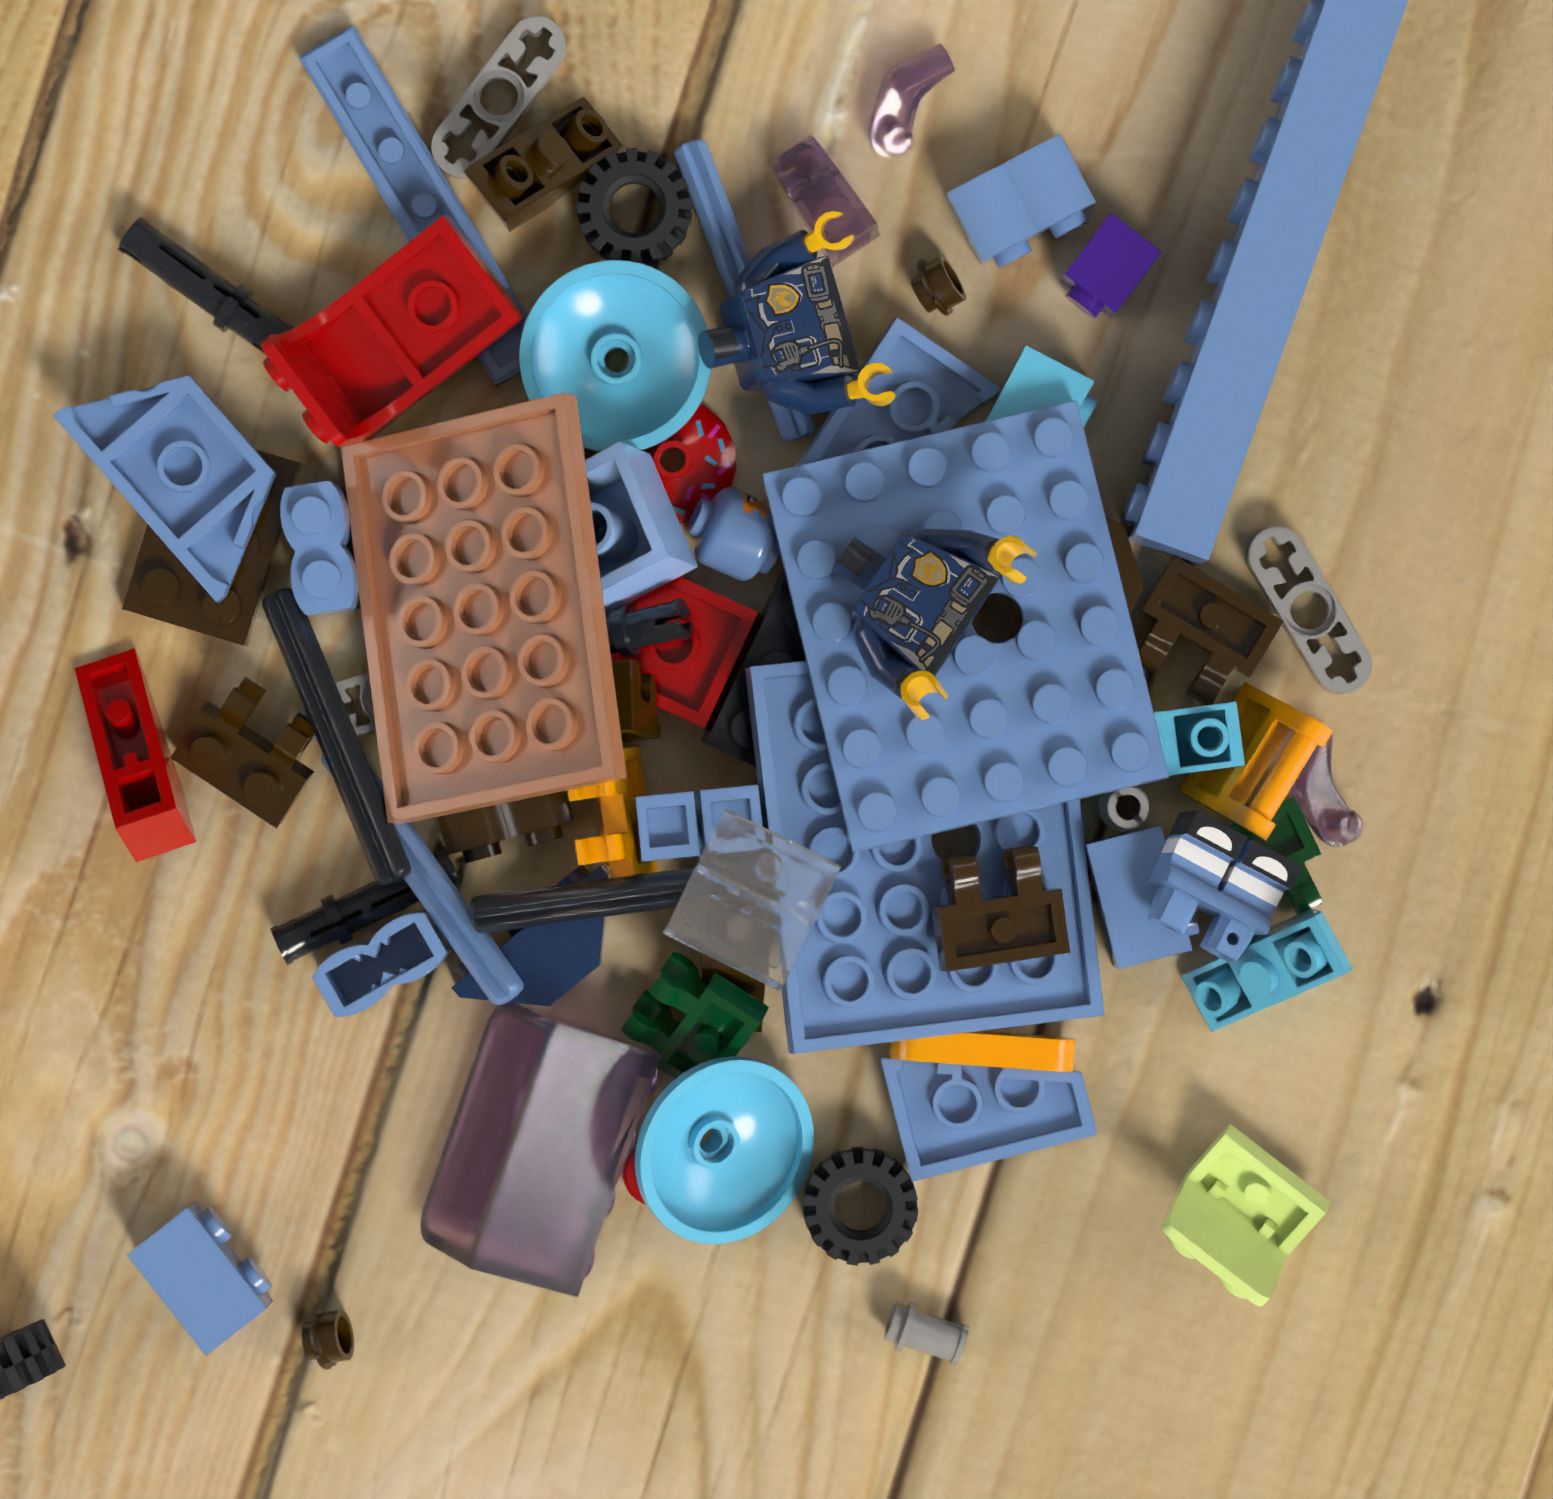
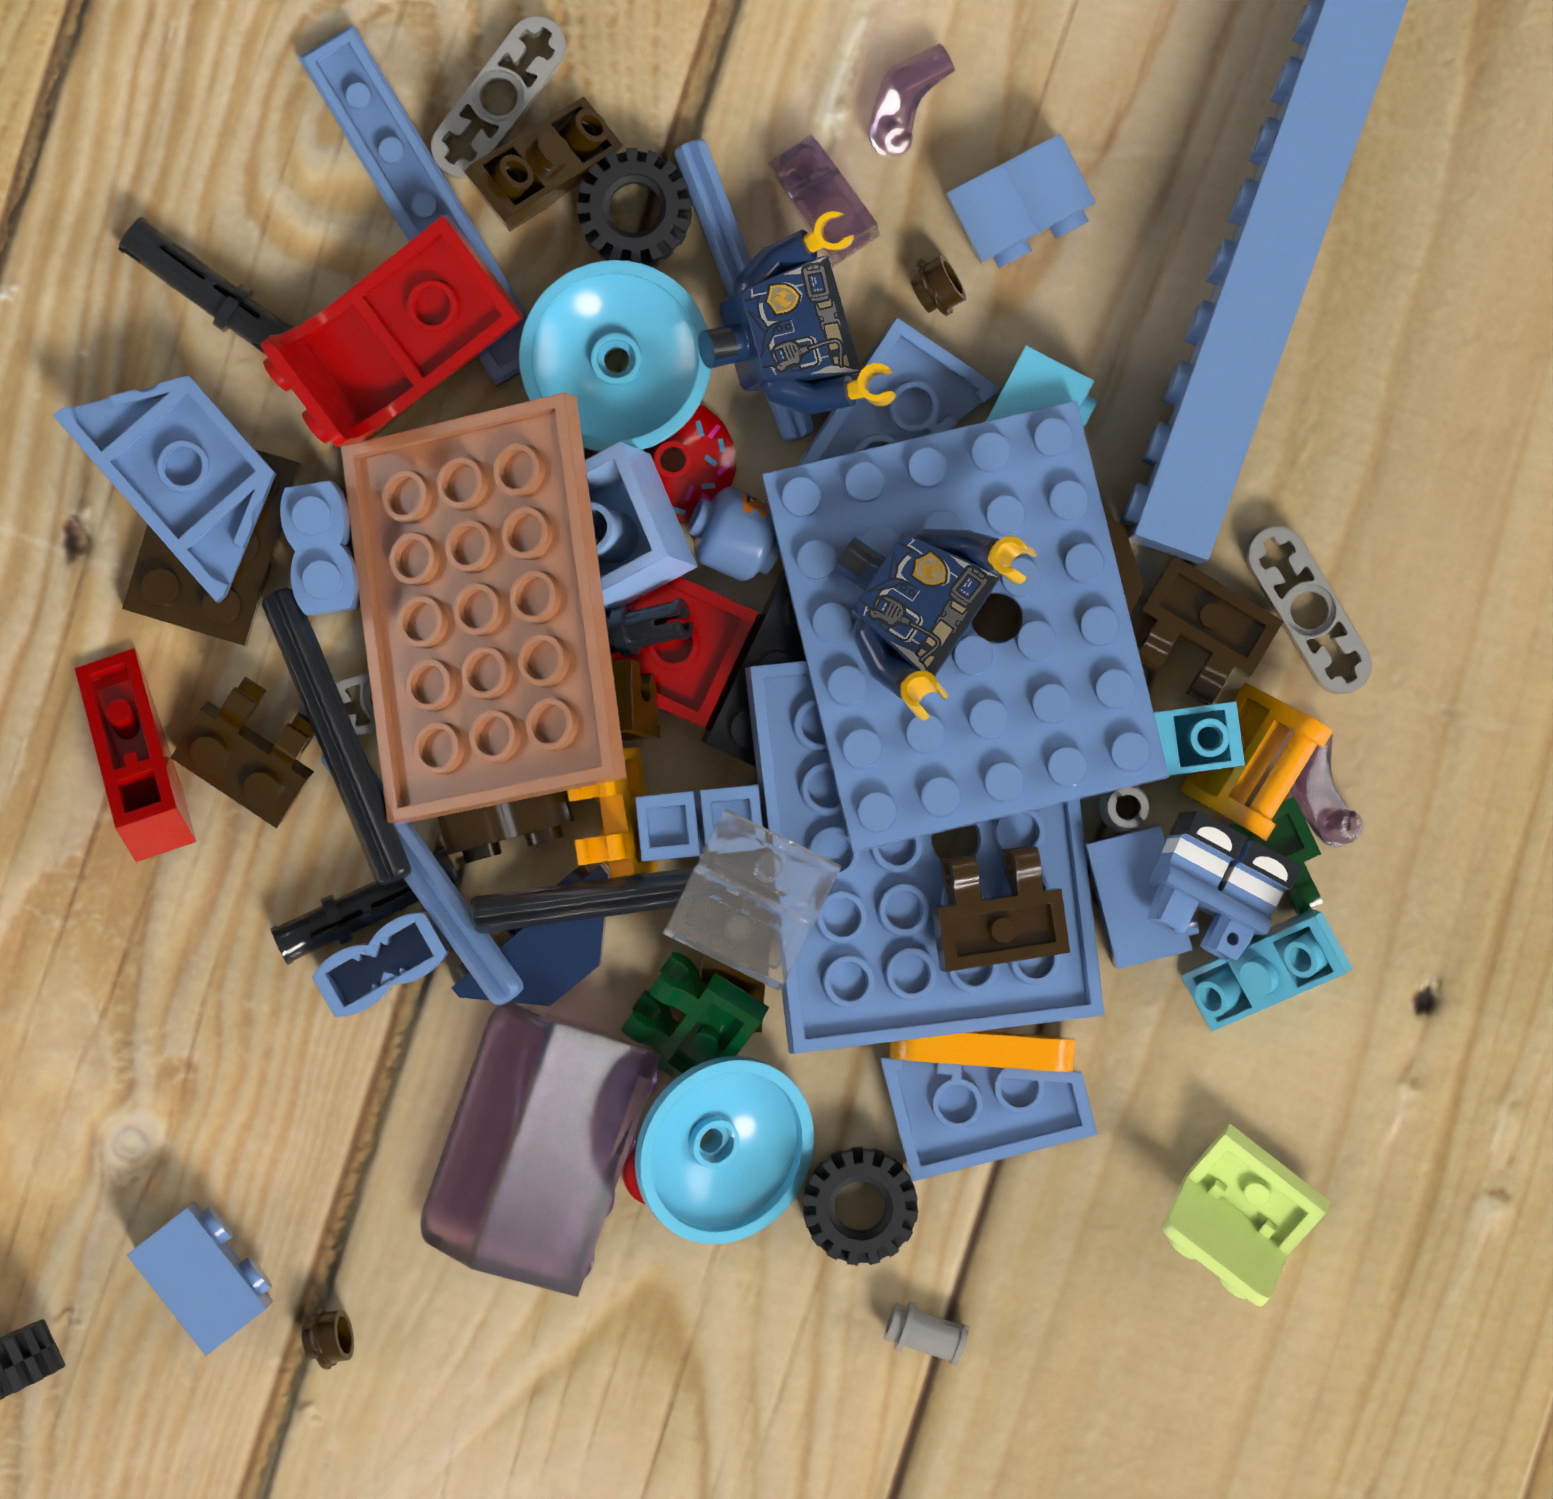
dark purple brick [1061,213,1162,318] -> none

